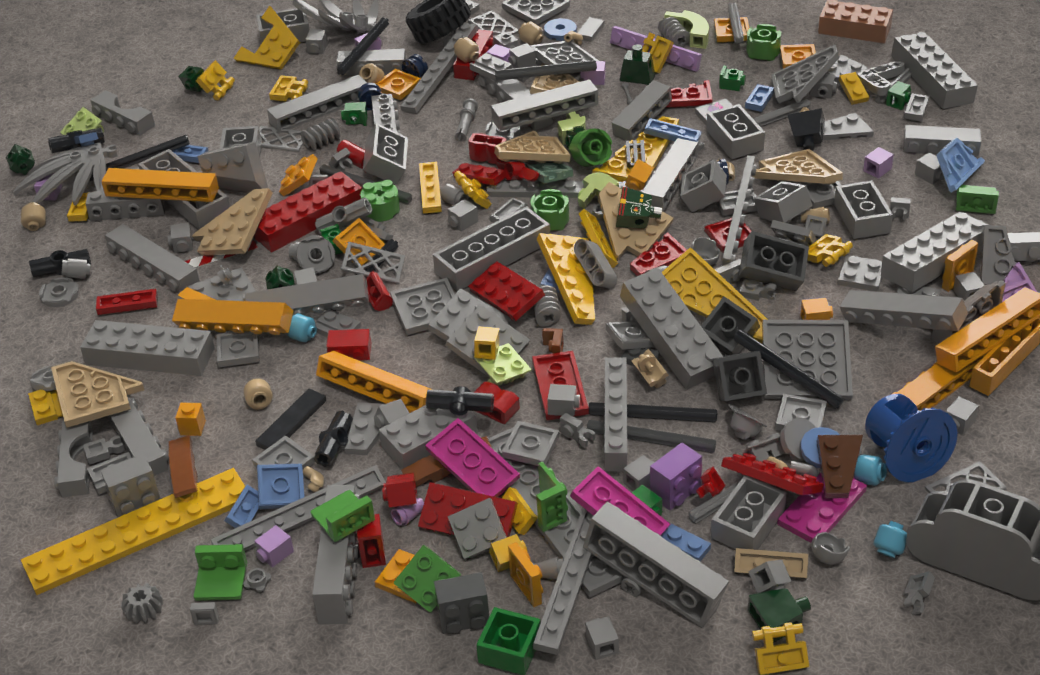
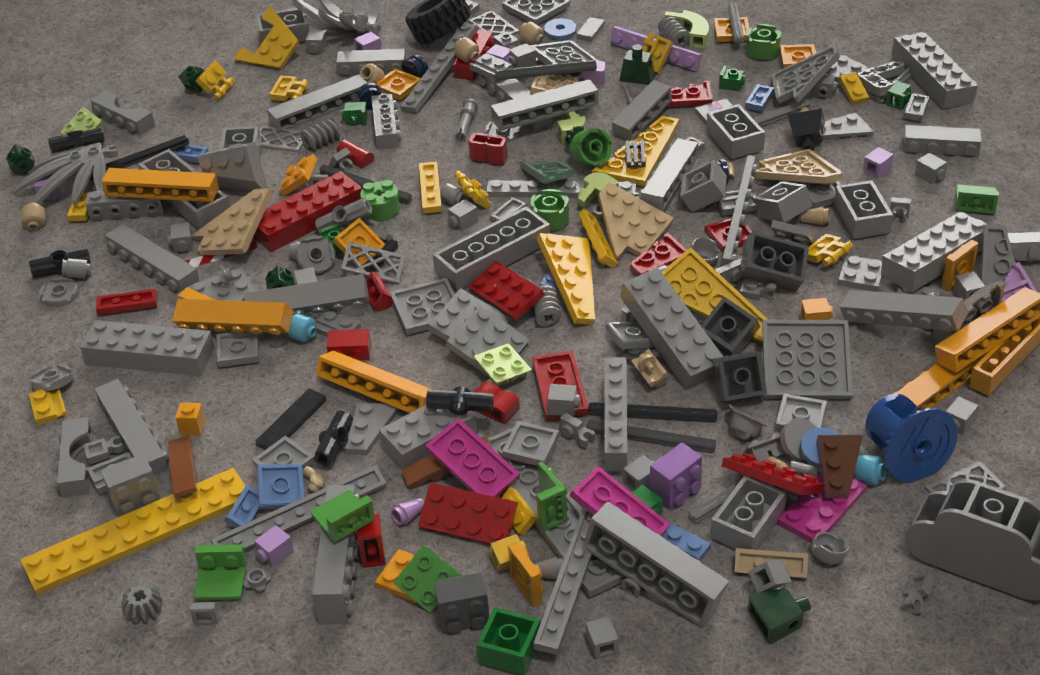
tan wing [51,361,144,428] -> none
medium blue plate [74,132,98,146] -> none
tan head [243,378,273,410] -> none
black axle [336,17,389,76] -> none
light grey brick [363,123,408,185] -> none
light grey brick [374,399,409,428] -> none
red brick [382,473,417,508] -> none
light grey plate [448,498,507,560] -> none
red plate [452,163,506,186] -> none
yellow brick [474,326,499,360] -> none
tan wing [494,131,571,164] -> none
red piece [496,160,539,182] -> none
dark orange bracket [542,328,564,353] -> none
tan arm [564,31,583,45] -> none
light grey beam [574,239,617,289] -> none
dark green torso [616,187,662,228] -> none
light orange brick [625,159,654,191] -> none
medium blue tile [644,118,701,142] -> none
red plate [696,466,725,499] -> none
black axle [733,330,844,409] -> none
yellow plate [752,622,810,675] -> none
light grey tile [805,215,827,238] -> none
nougat brick [818,0,893,44] -> none
medium azure head [874,521,907,558] -> none
light blue wing [936,138,985,193] -> none

